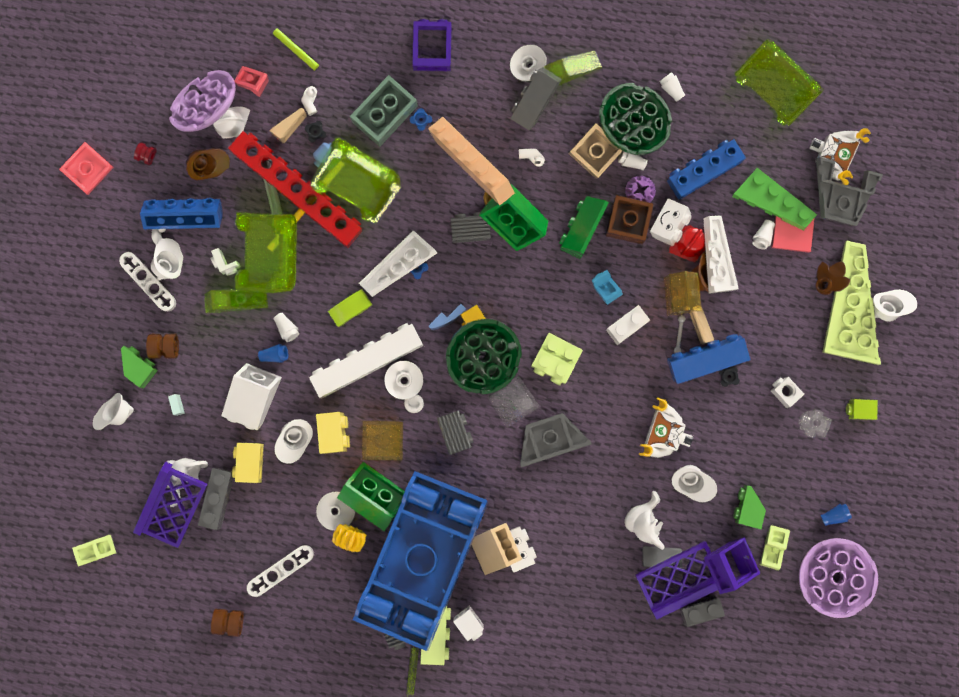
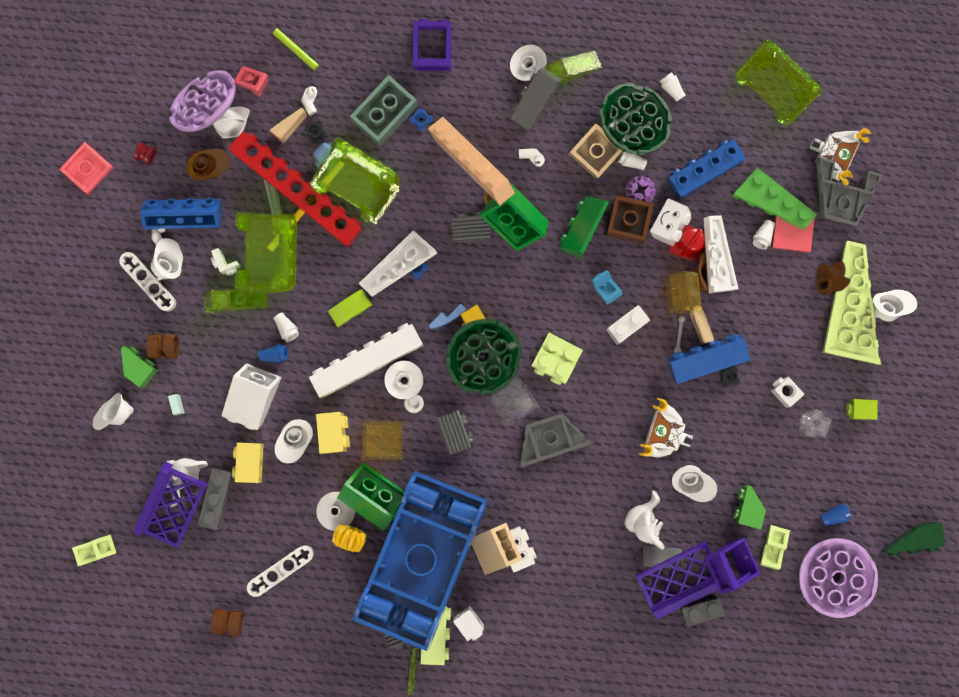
none -> dark green slope [881,522,946,556]

